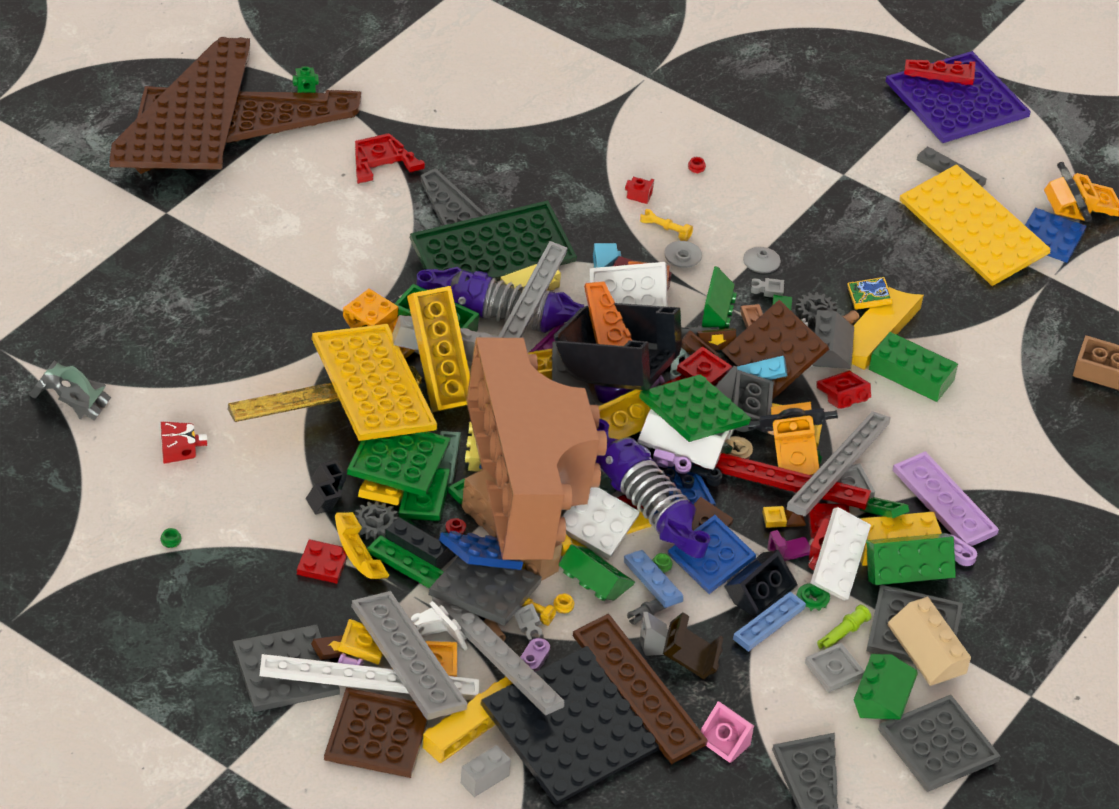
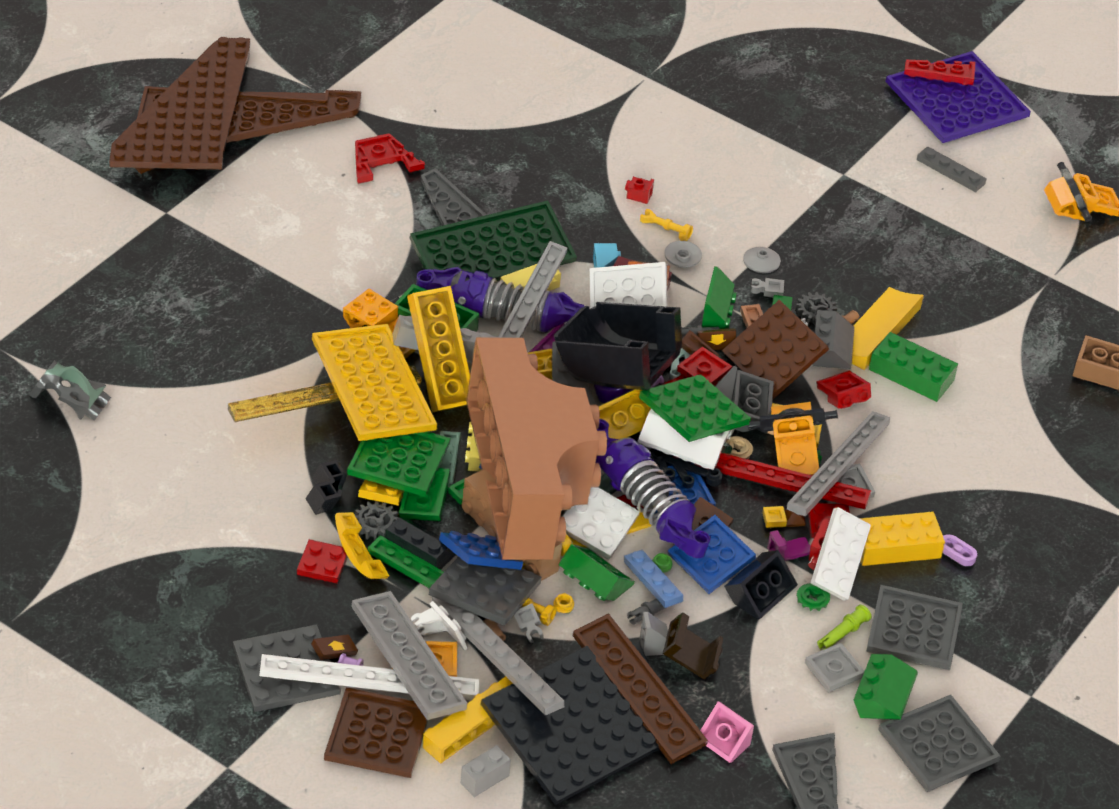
green plate [160,528,182,548] -> none
red torso [161,422,207,464] -> none
green brick [292,67,319,93] -> none
yellow tile [338,619,383,665] -> none
red plate [445,518,466,535] -> none
lavender plate [520,638,550,672] -> none
orange wing [584,281,632,346] -> none
lavender plate [653,449,691,474] -> none
red plate [688,157,706,173] -> none
medium blue plate [733,592,806,652] -> none
medium azure plate [737,356,787,380] -> none
tile [847,277,892,310] -> none
green tile [859,497,910,518] -> none
green brick [866,533,956,585] -> none
tan slope [888,597,971,686] -> none
lavender plate [892,451,999,546] -> none
yellow plate [900,164,1051,286] -> none
blue plate [1025,208,1086,263] -> none

